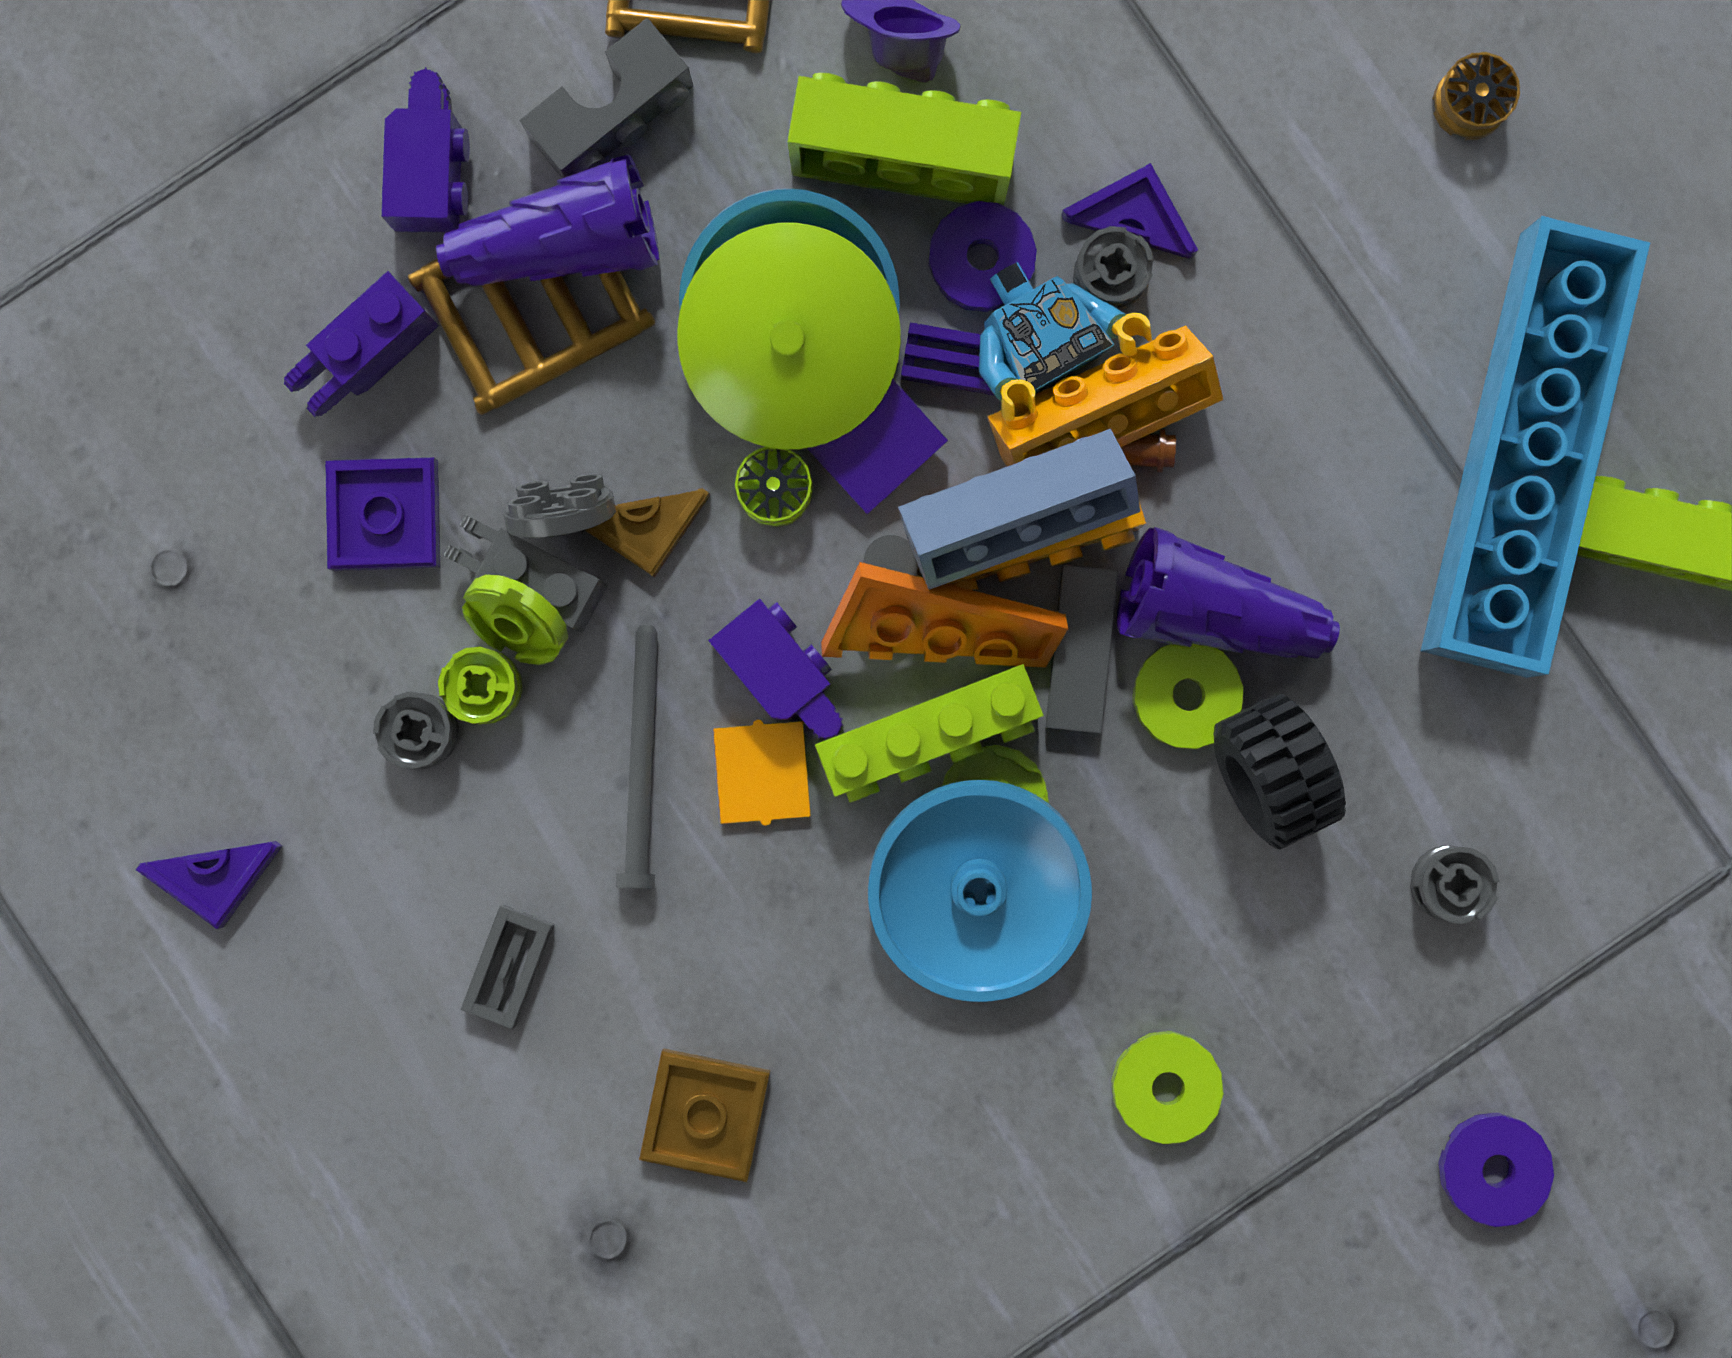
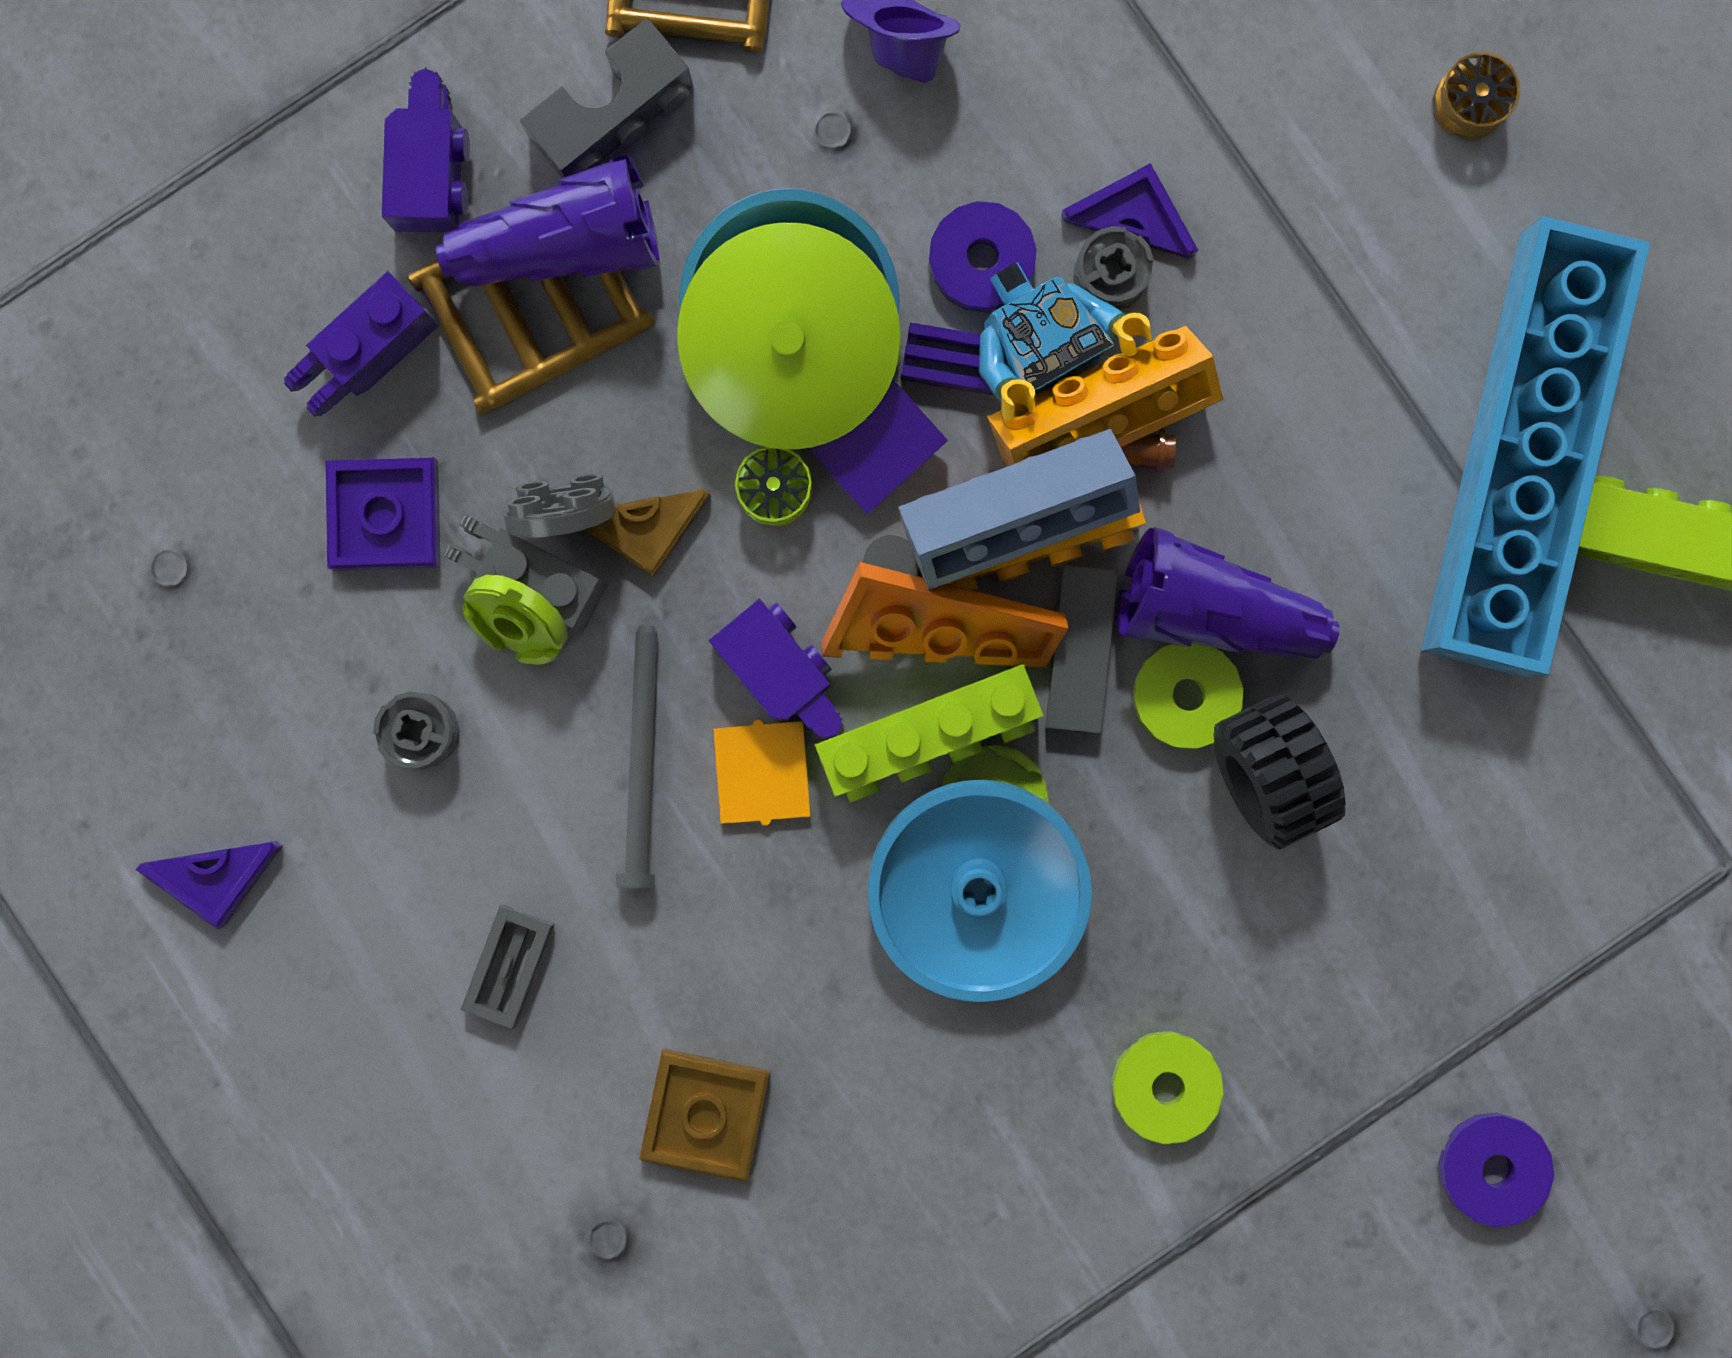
lime wheel [438,647,523,725] -> none
lime brick [787,73,1021,206] -> none
dark grey wheel [1410,845,1500,924] -> none

